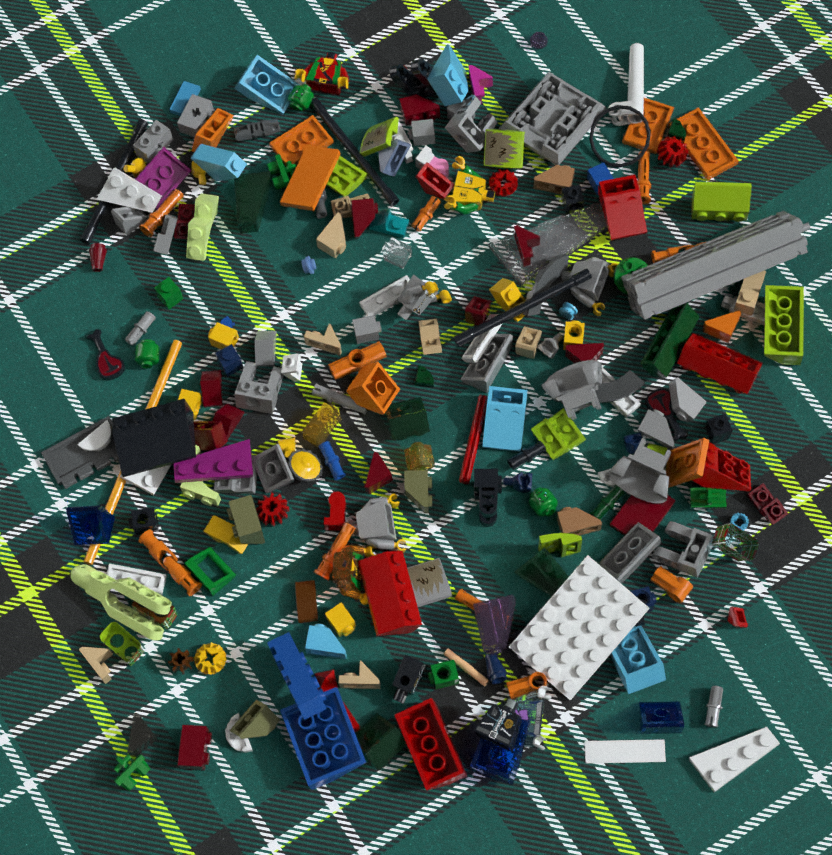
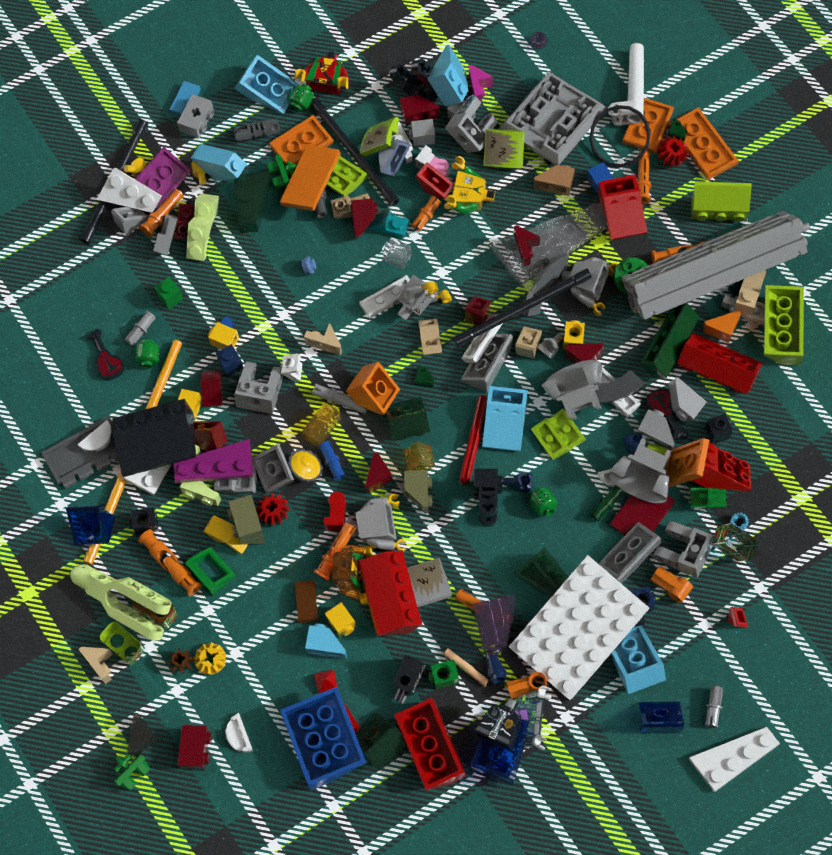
dark red cone [89,243,107,272] -> none
white tile [106,564,167,595] -> none
light grey brick [133,120,173,164] -> none
orange slope [192,108,234,152] -> none
dark red slope [213,404,244,440] -> none
olive slope [230,700,280,739] -> none
light grey slope [255,331,277,367] -> none
blue wedge [267,632,327,720] -> none
yellow piece [277,437,296,458] -> none
tan slope [316,212,346,258] -> none
orange piece [328,341,387,380] -> none
tan slope [339,660,380,689] -> none
light grey brick [352,315,382,344] -> none
red gear [489,169,518,196] -> none
yellow slope [489,278,525,322] -> none
black pin [507,441,546,470] -> none
lime slope [538,533,582,557] -> none
medium nougat slope [557,507,602,536] -> none
medium azure bush [559,302,578,320] -> none
black brick [561,185,585,215] -> none
white sticker [585,740,666,763] -> none
dark red slope [746,483,788,525] -> none

